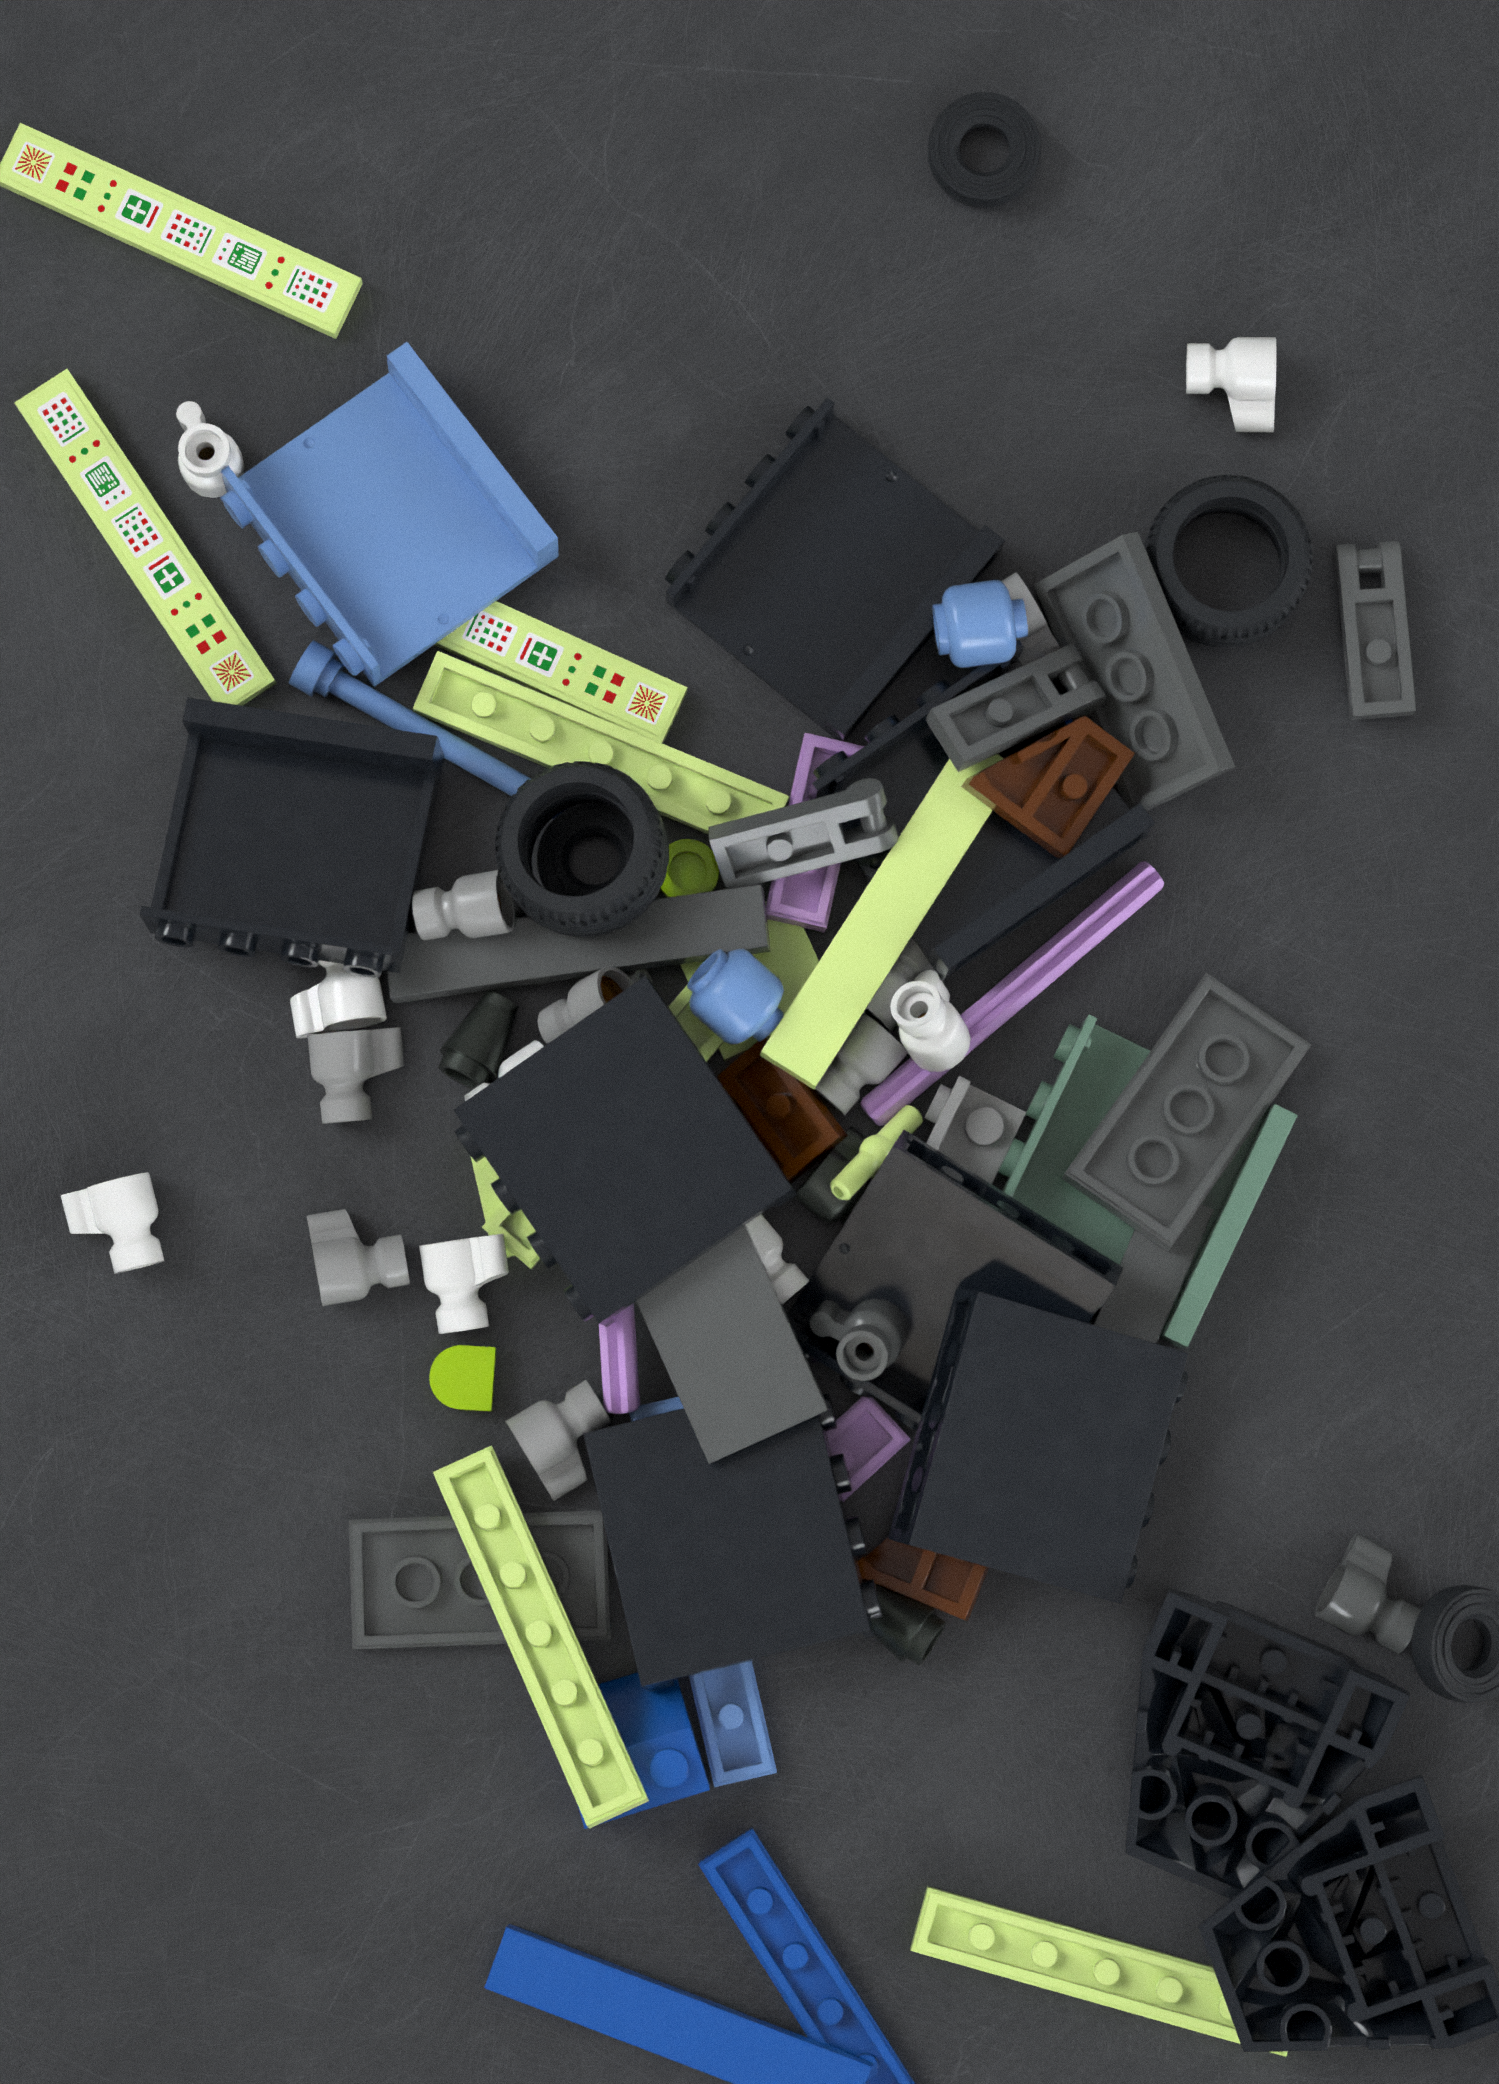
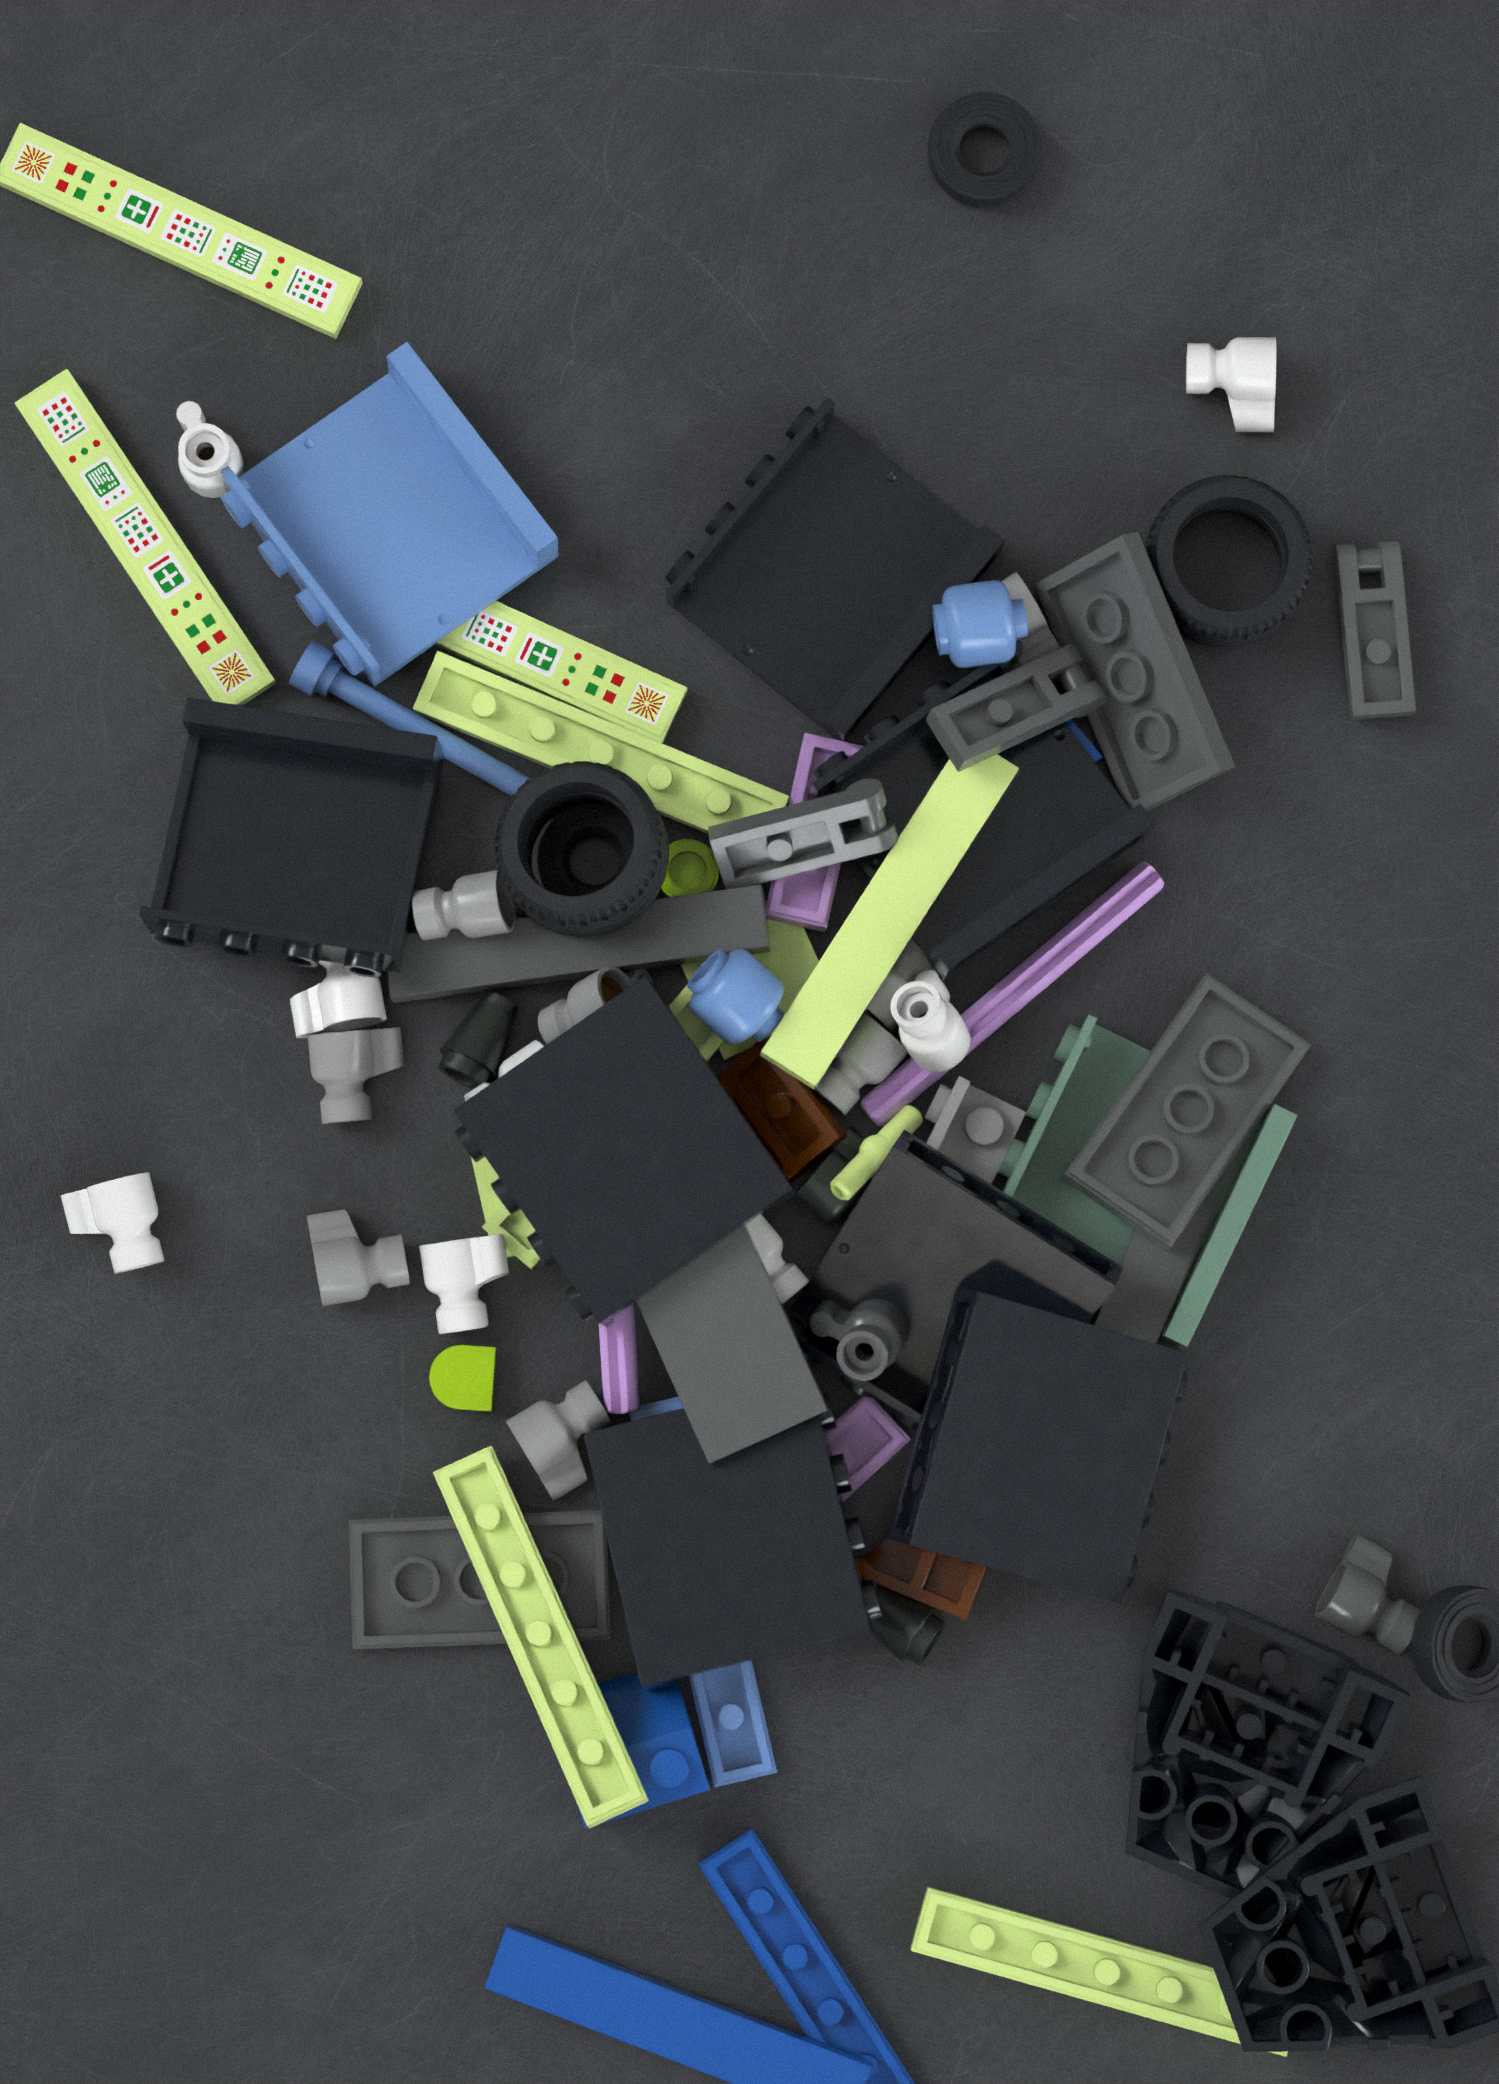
reddish brown wing [961,716,1135,859] -> none

